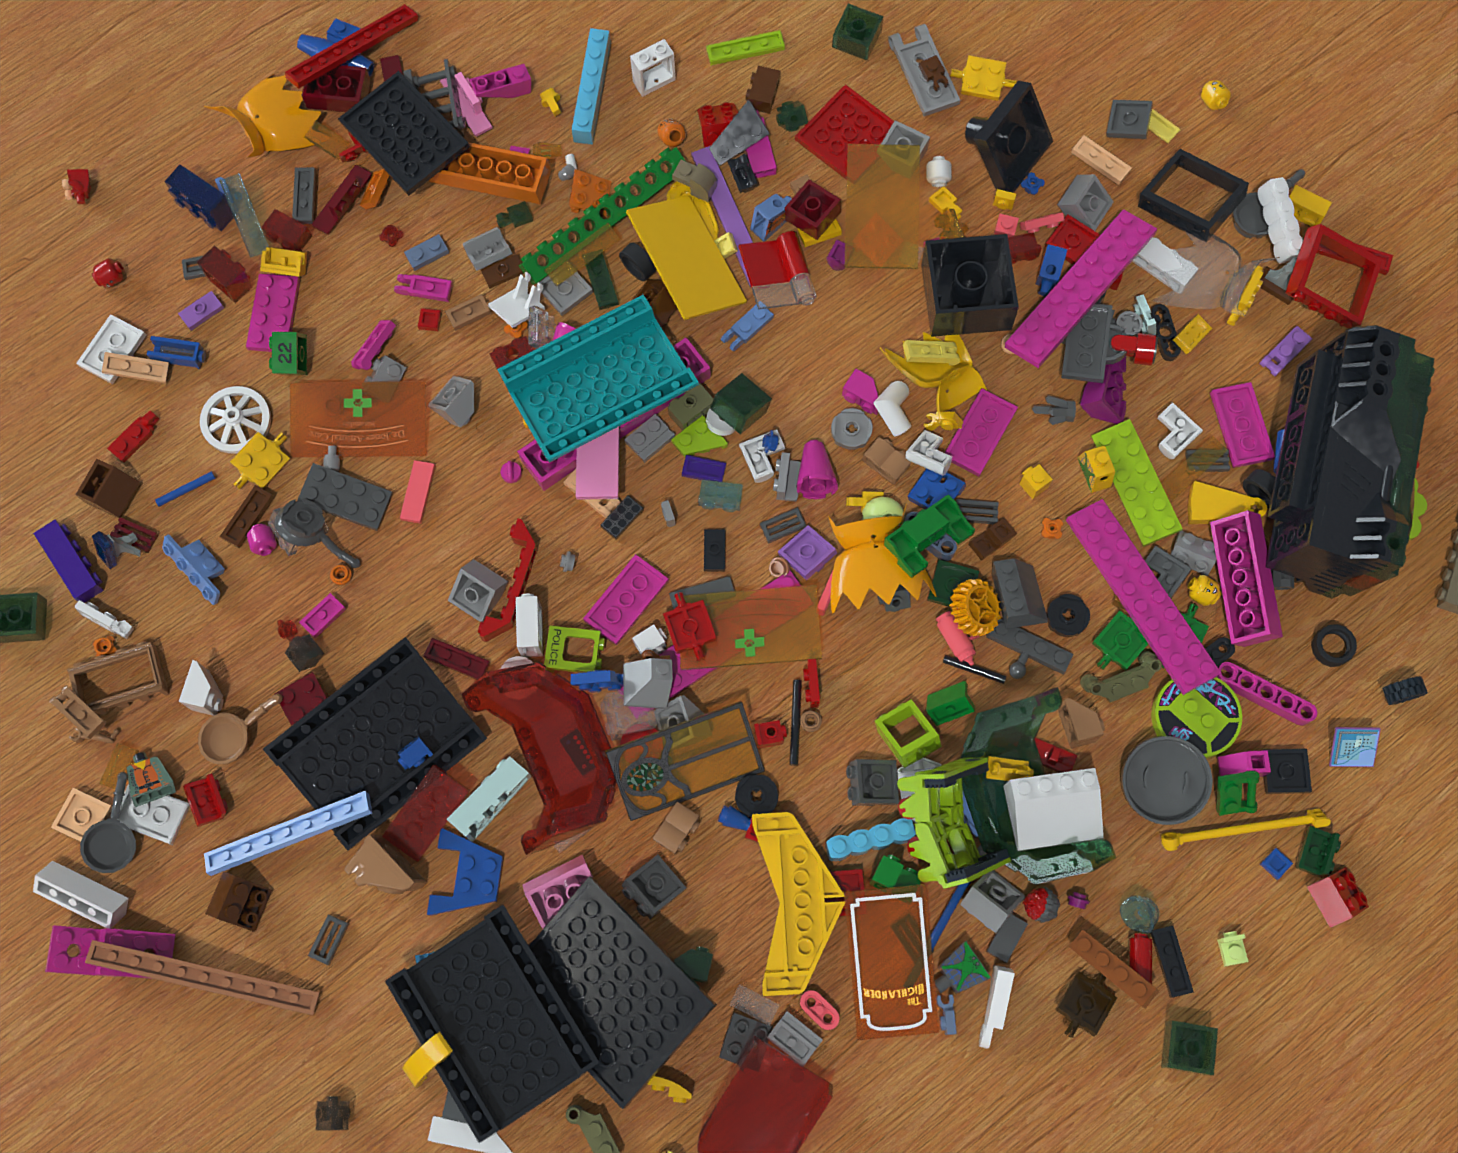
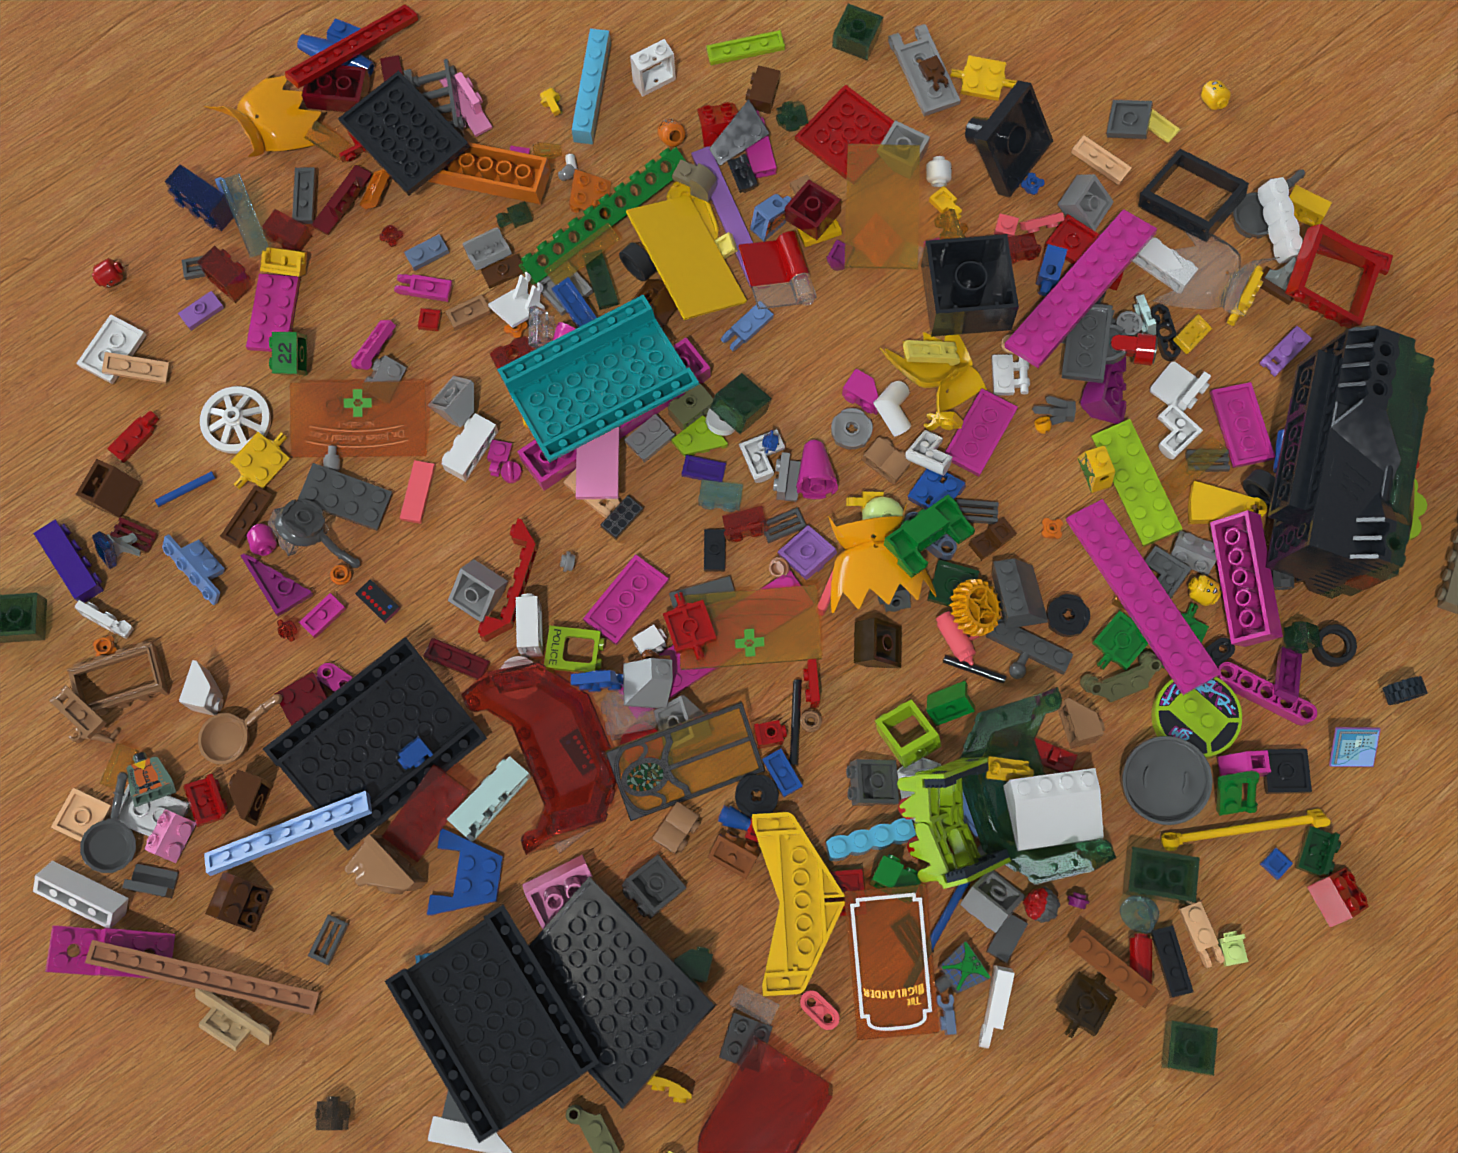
red piece [62,169,91,204] -> none
blue window [147,336,206,369] -> none
clear smoke brick [285,634,324,672] -> none
yellow slope [402,1032,453,1088] -> none
dark pink slope [469,64,531,98] -> none
light grey tile [661,500,676,527] -> none
light grey plate [767,1011,823,1067] -> none
yellow plate [993,189,1016,210] -> none
yellow brick [1020,464,1053,500] -> none
none -> dark grey panel [122,864,179,899]
none -> bright pink bracket [145,809,196,863]
none -> tan bracket [195,989,272,1051]
none -> reddish brown slope [229,770,273,826]
none -> magenta wing [240,553,313,617]
none -> dark pink plate [317,663,352,692]
none -> black tile [355,579,400,624]
none -> white brick [442,413,498,482]
none -> dark pink plate [487,440,513,477]
none -> blue plate [551,277,597,328]
none -> dark orange bracket [707,830,762,879]
none -> clear red bracket [722,506,769,542]
none -> blue plate [762,749,803,798]
none -> dark brown slope [854,618,902,668]
none -> white plate [991,355,1030,396]
none -> light orange hinge [1034,416,1052,434]
none -> clear green brick [1123,847,1200,905]
none -> white bracket [1150,362,1211,412]
none -> light nougat hinge [1178,901,1225,968]
none -> magenta plate [1274,646,1302,703]
none -> clear green brick [1283,621,1321,654]

